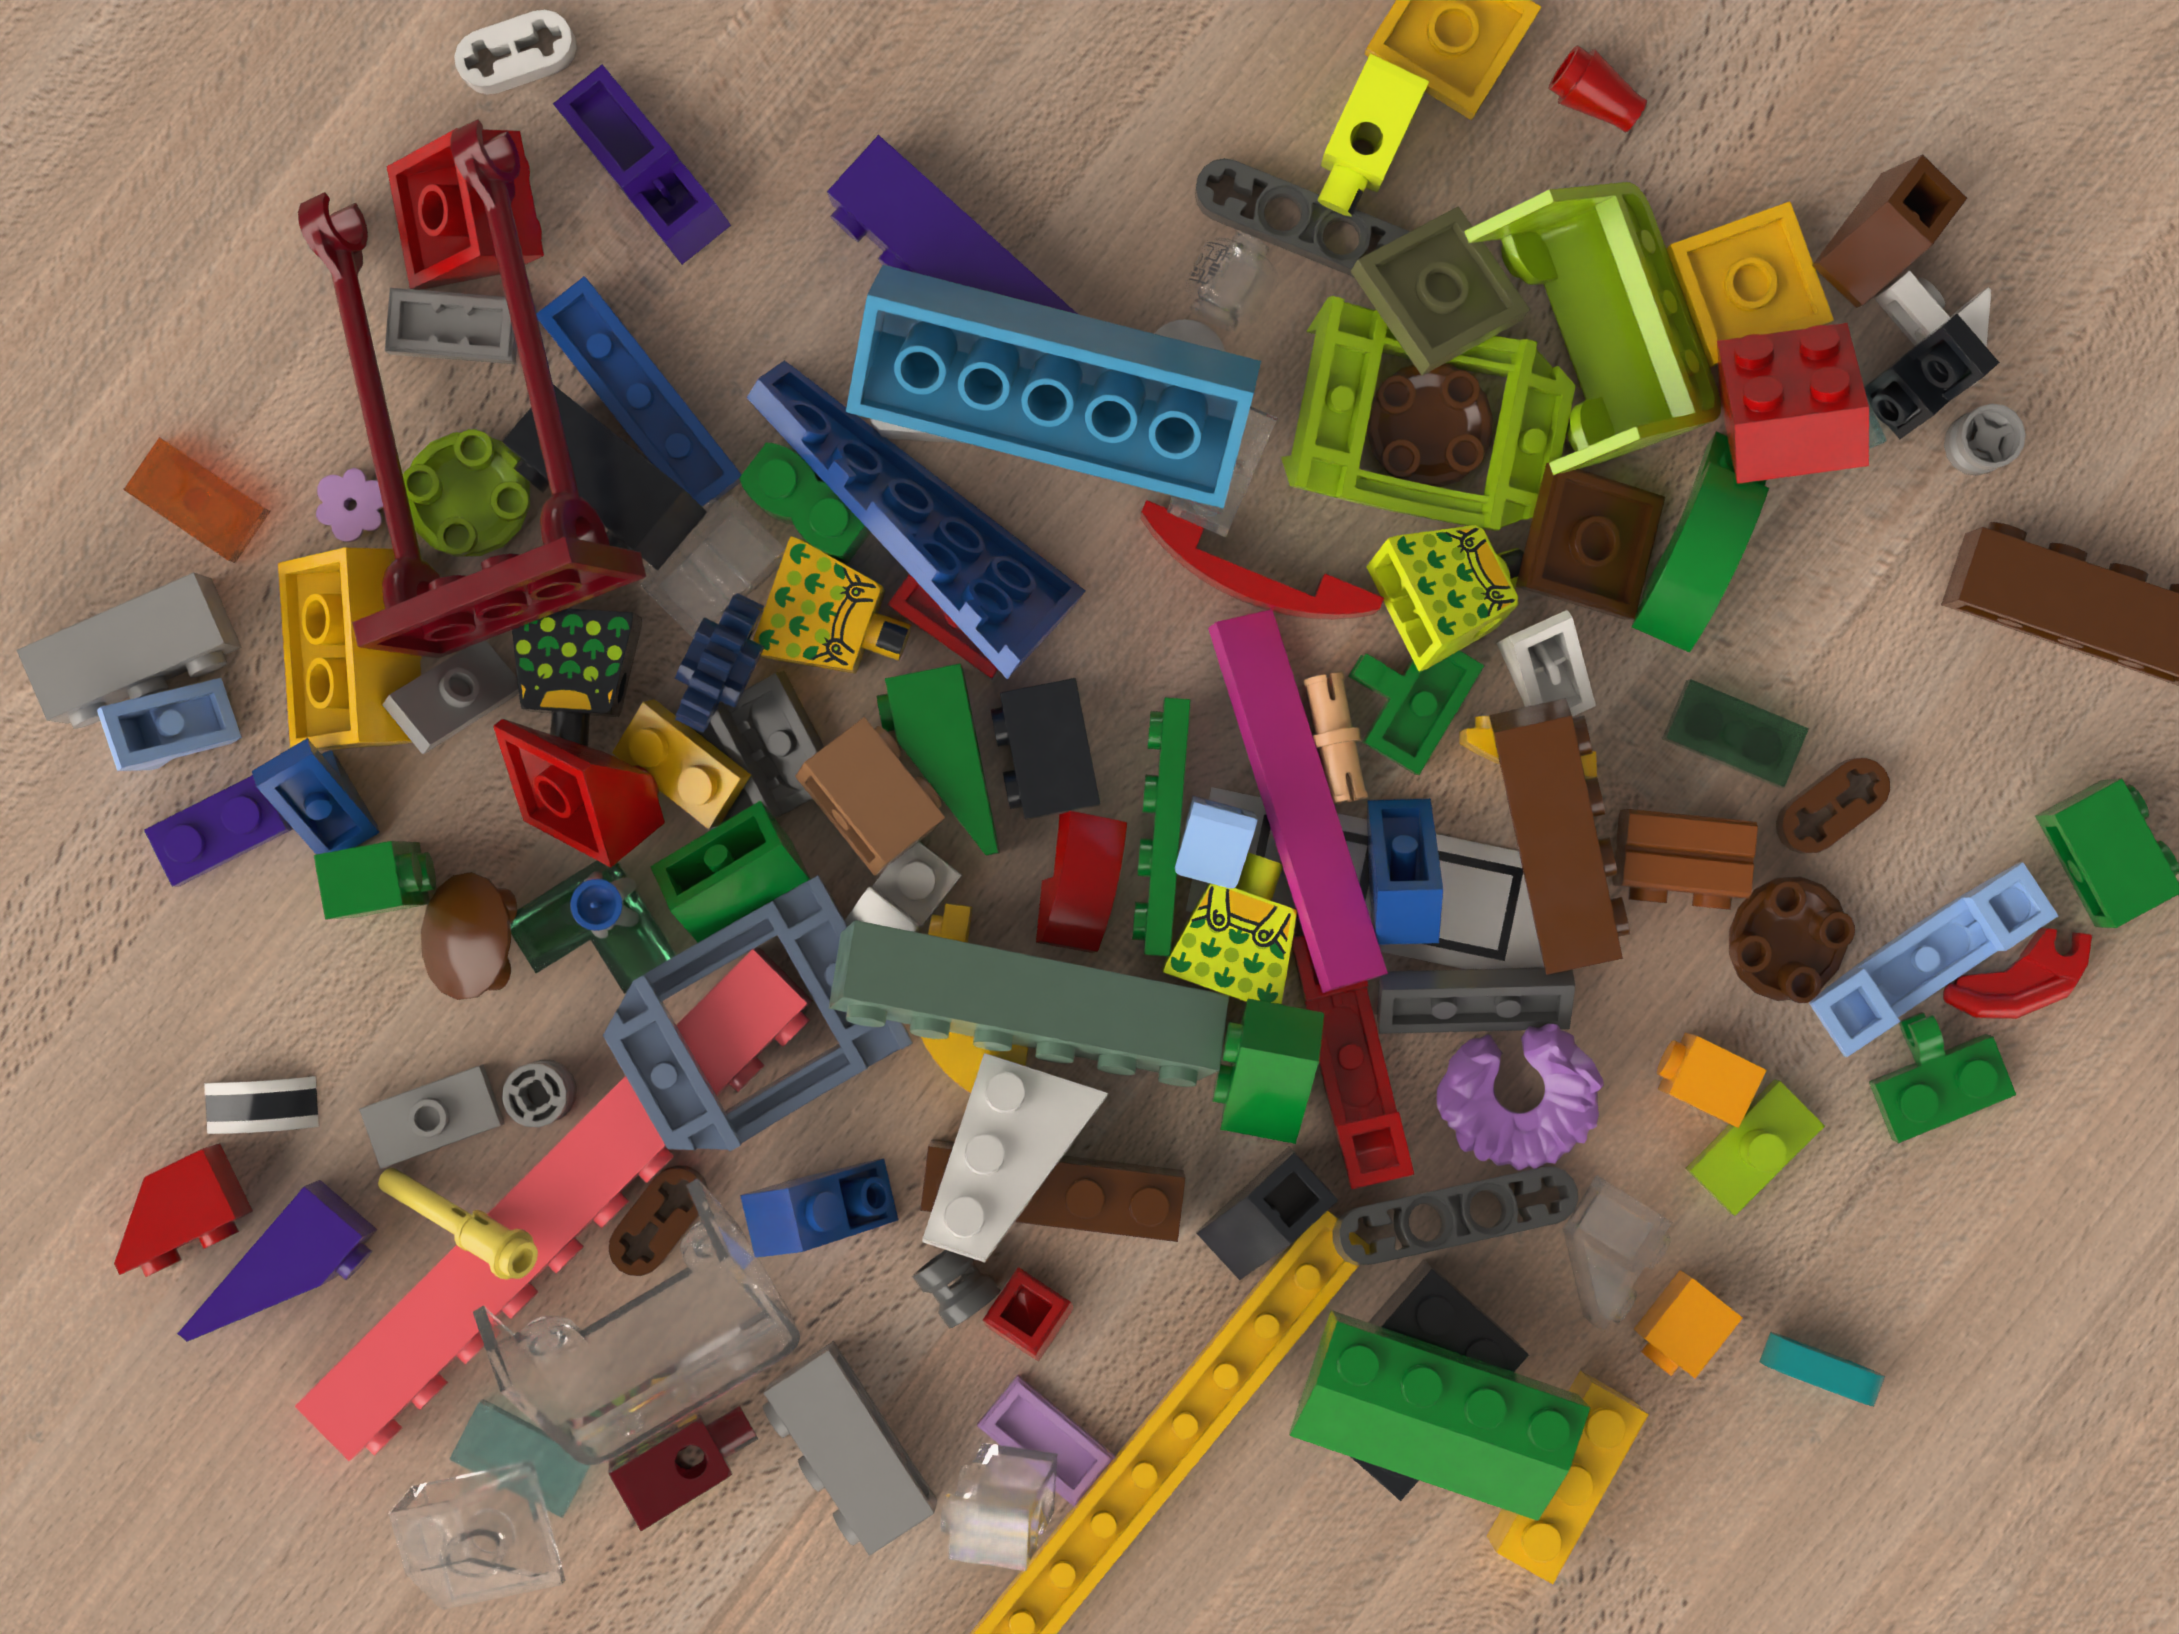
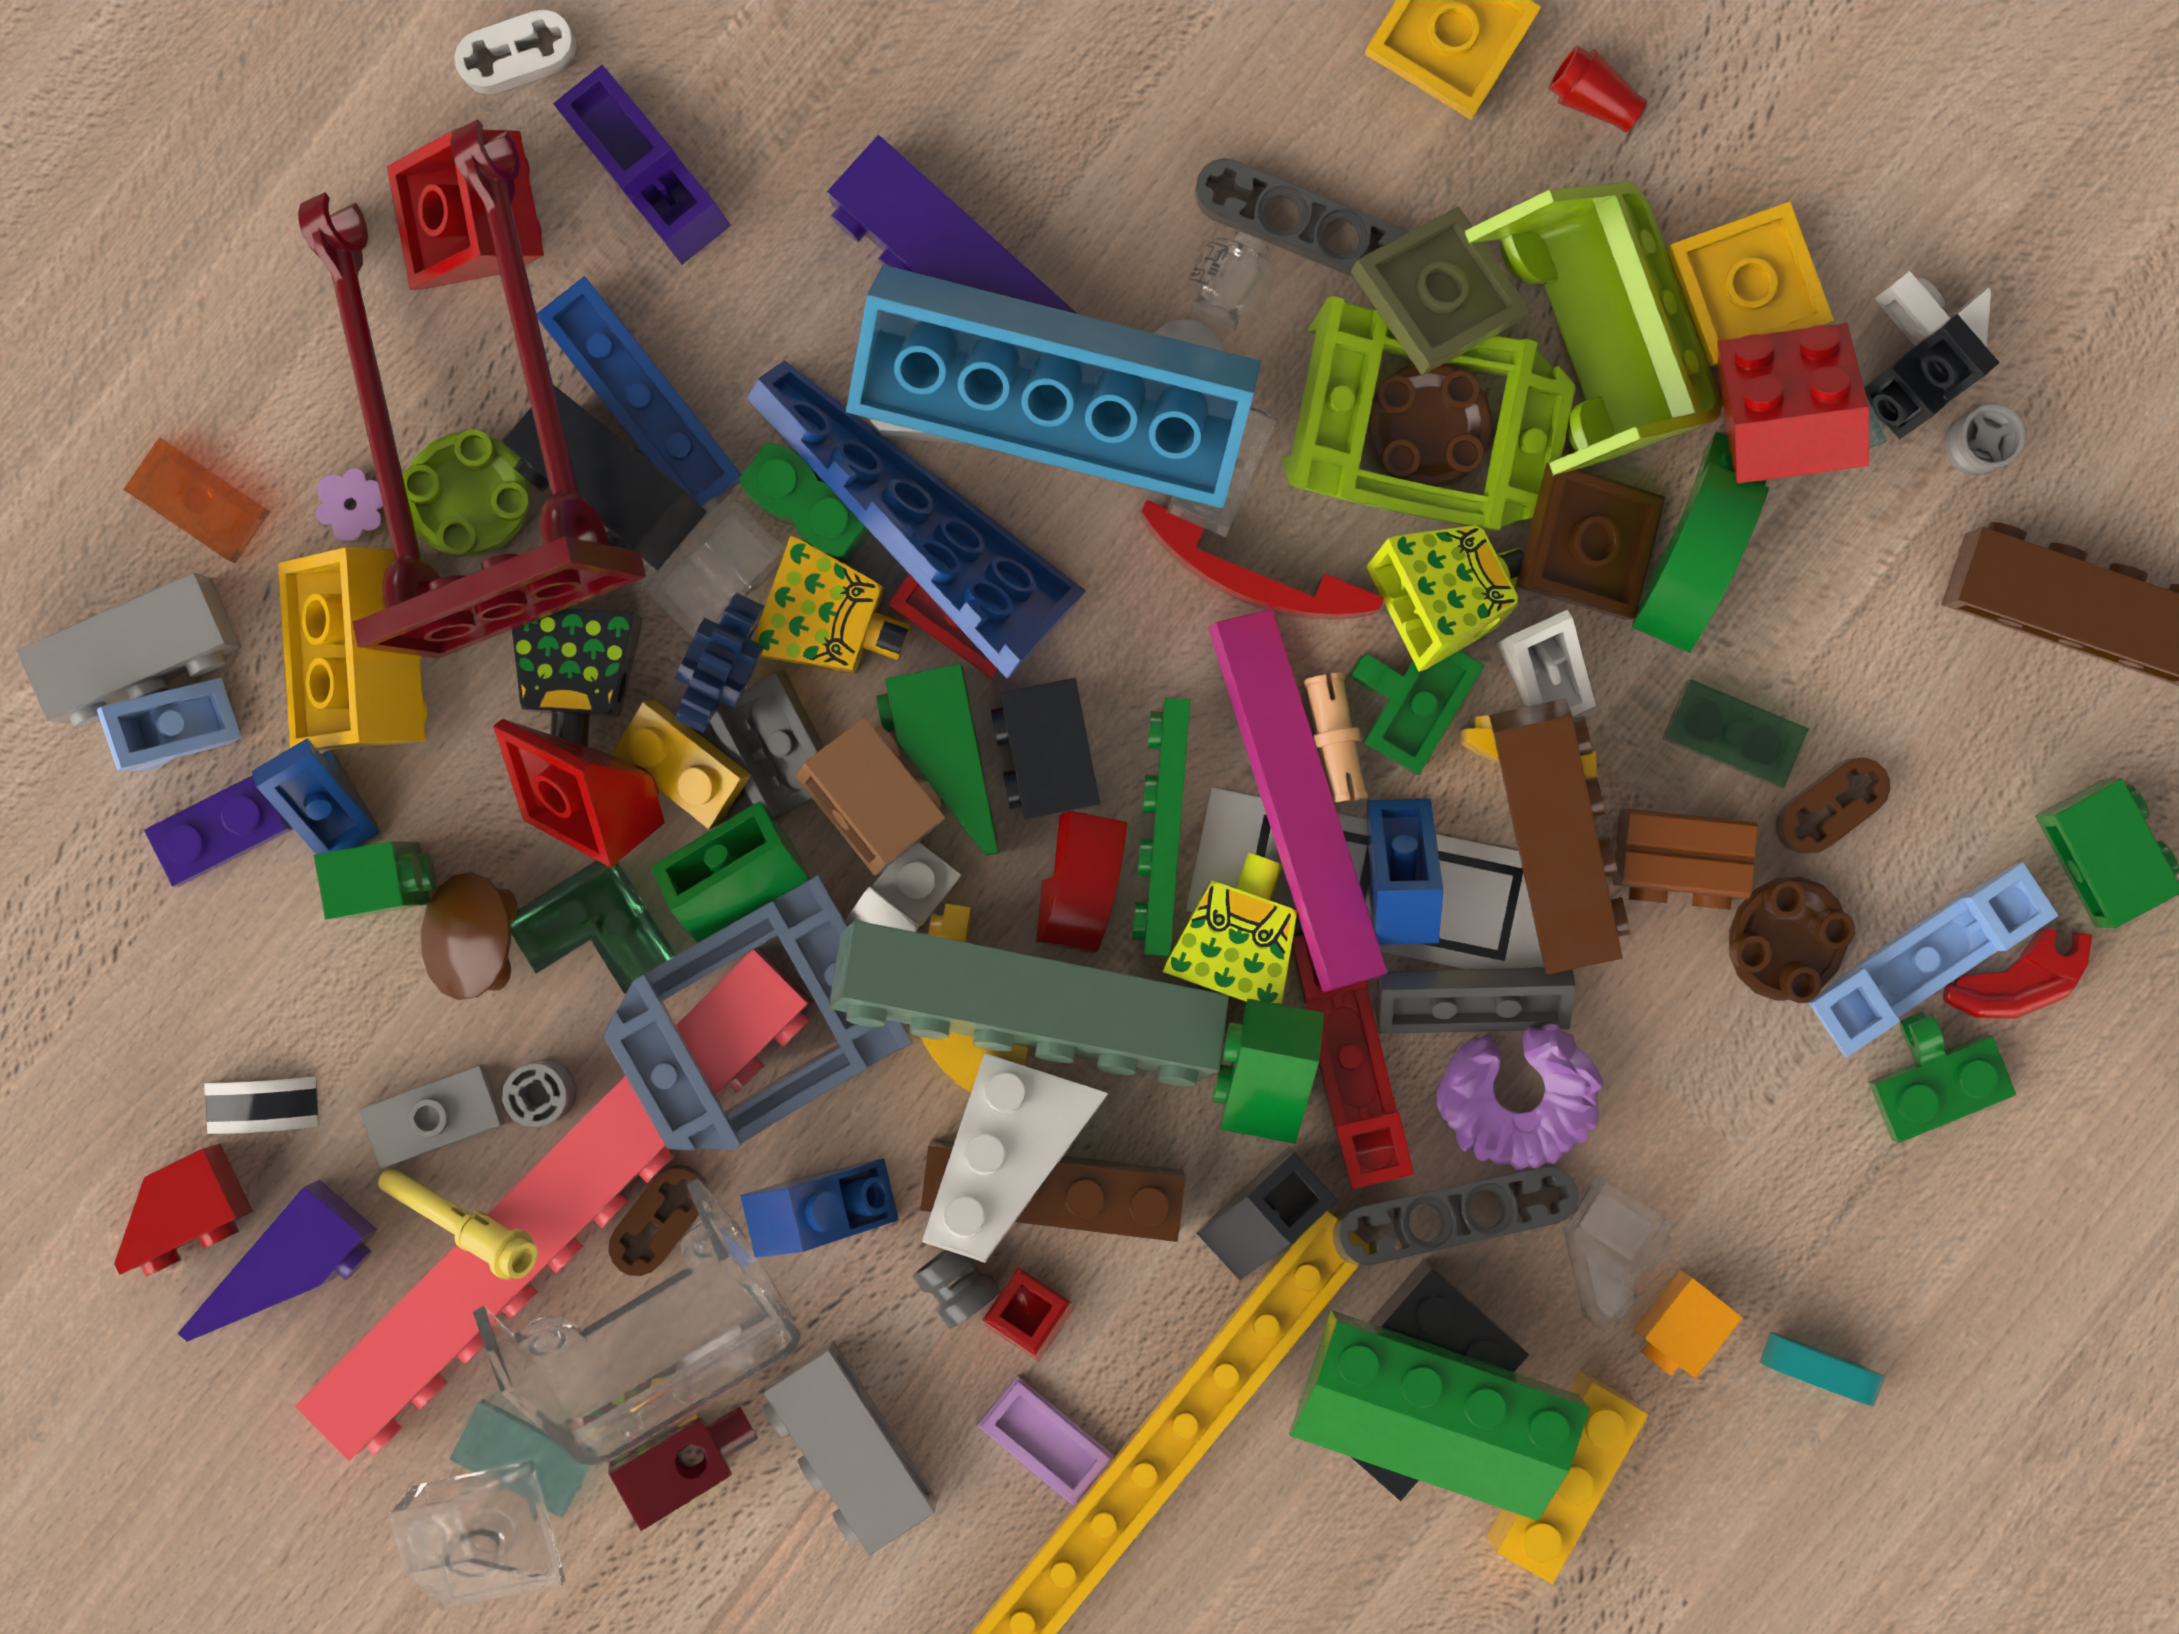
light grey plate [382,640,519,755] -> none
light grey plate [385,288,517,365] -> none
blue piece [570,871,639,938] -> none
clear brick [941,1443,1058,1571] -> none
light blue slope [1175,795,1258,888] -> none
neon yellow torso [1317,53,1429,217] -> none
light orange brick [1657,1033,1767,1128] -> none
lime tile [1685,1079,1825,1216] -> none
reddish brown slope [1812,154,1967,308] -> none

